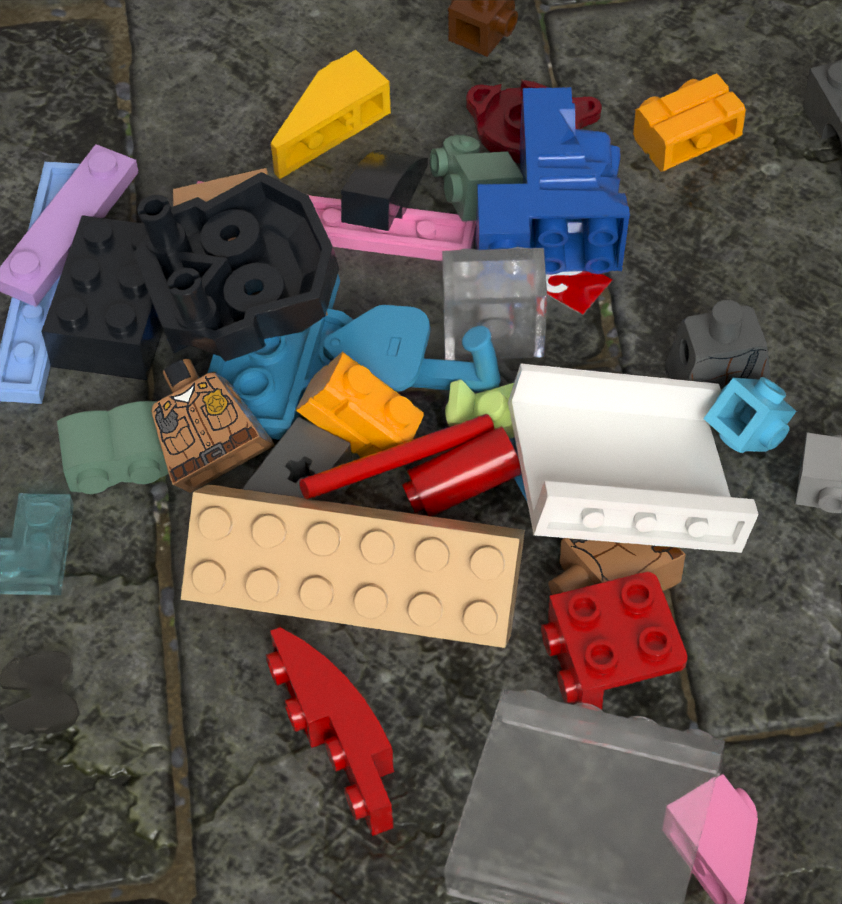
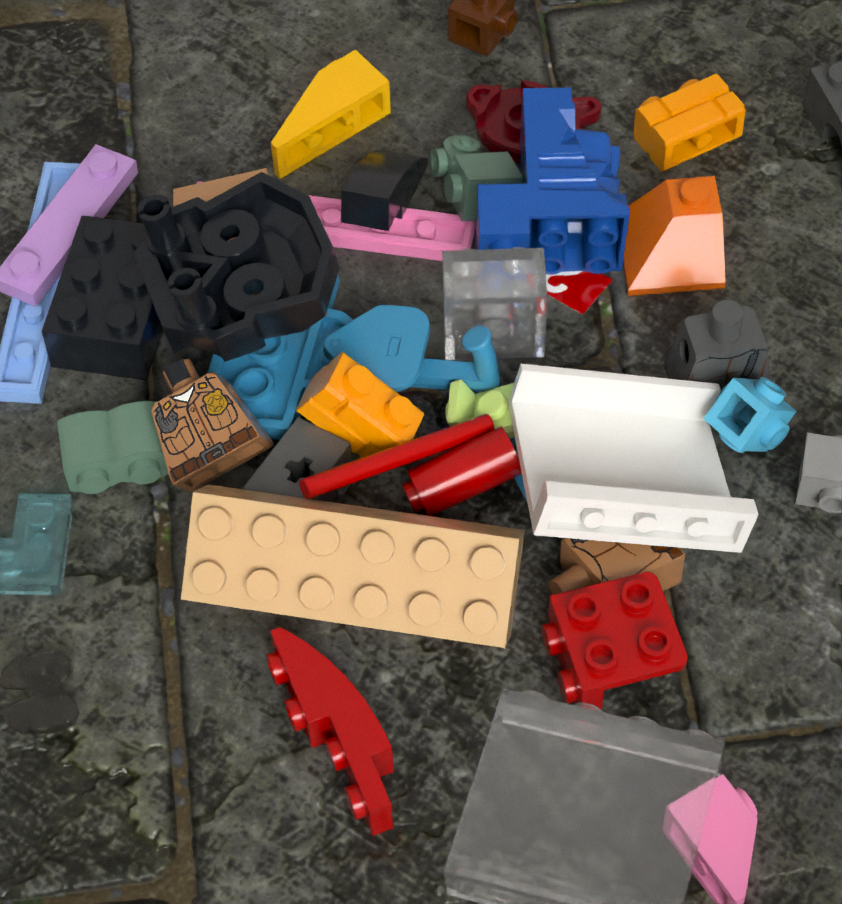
none -> orange slope [623,176,726,296]

